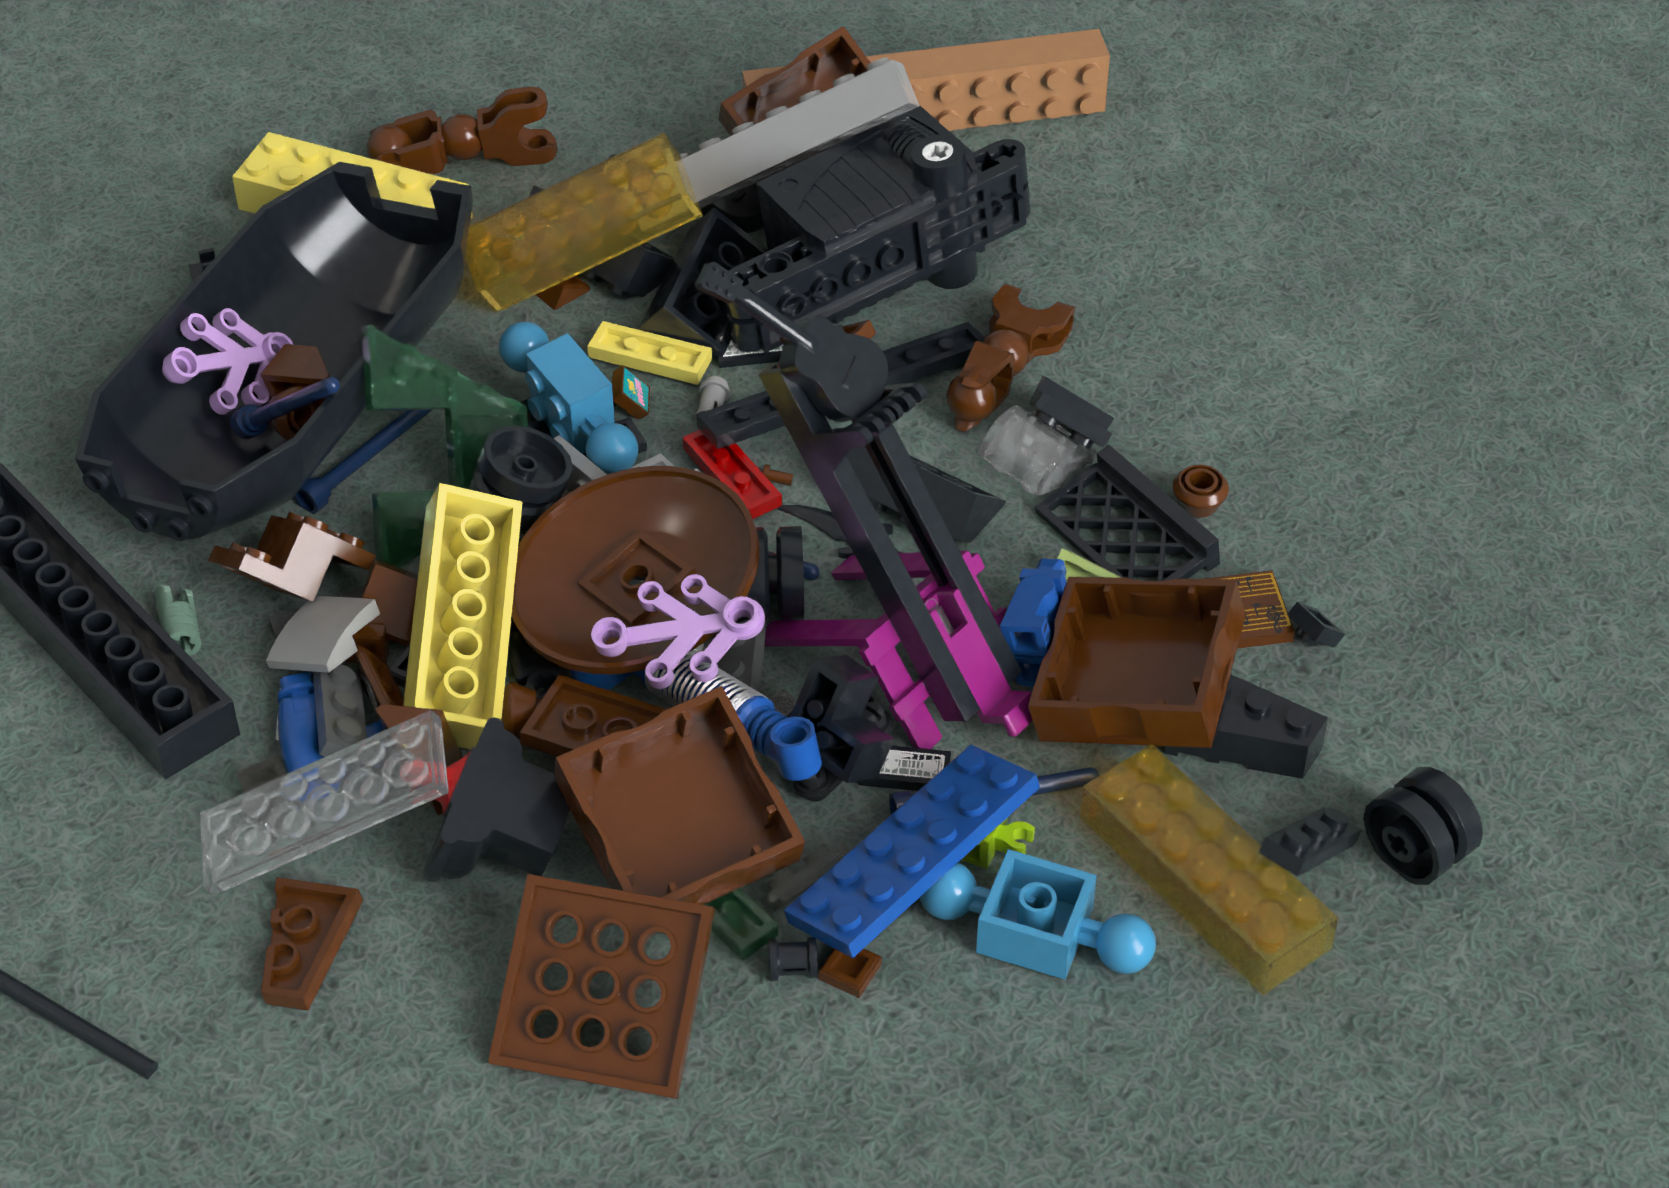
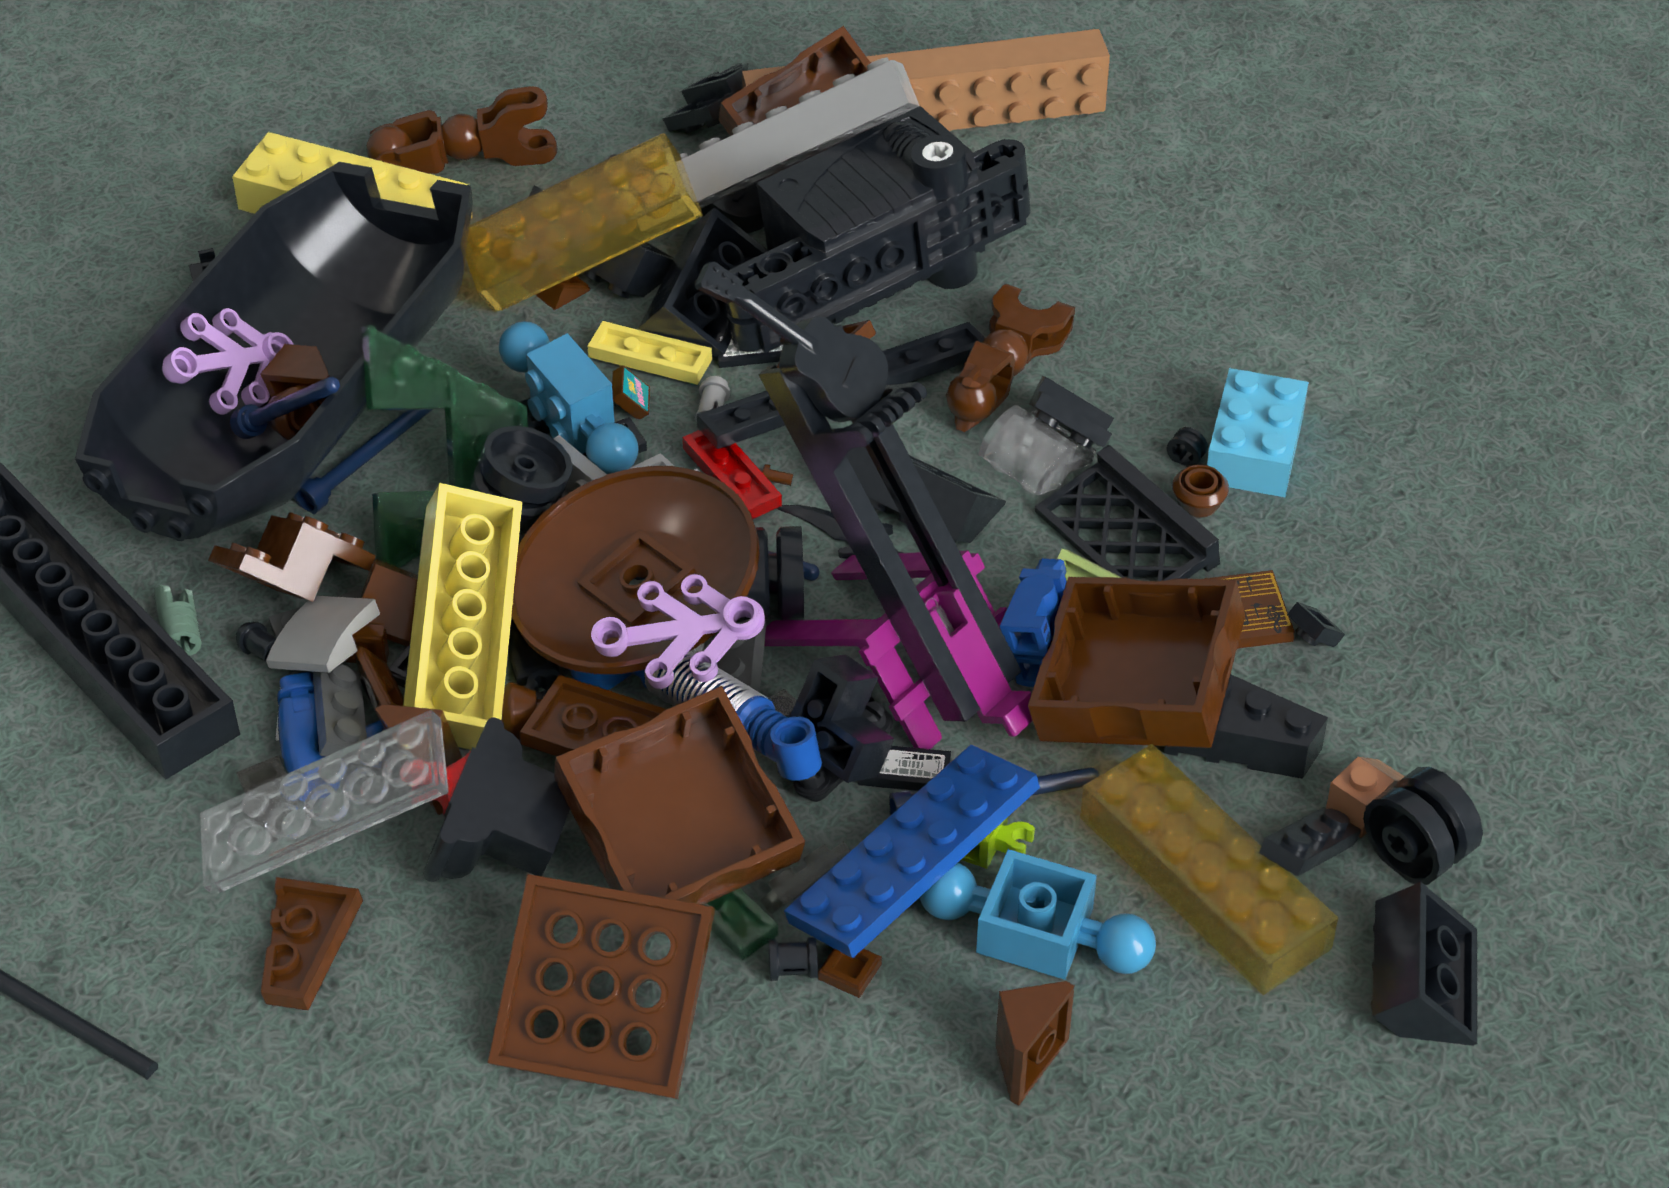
none -> black pin [236,622,277,662]
none -> black plate [663,63,749,133]
none -> reddish brown slope [995,981,1075,1106]
none -> black bush [1166,427,1208,467]
none -> medium azure brick [1207,368,1309,497]
none -> nougat slope [1326,757,1405,838]
none -> black slope [1371,882,1477,1046]

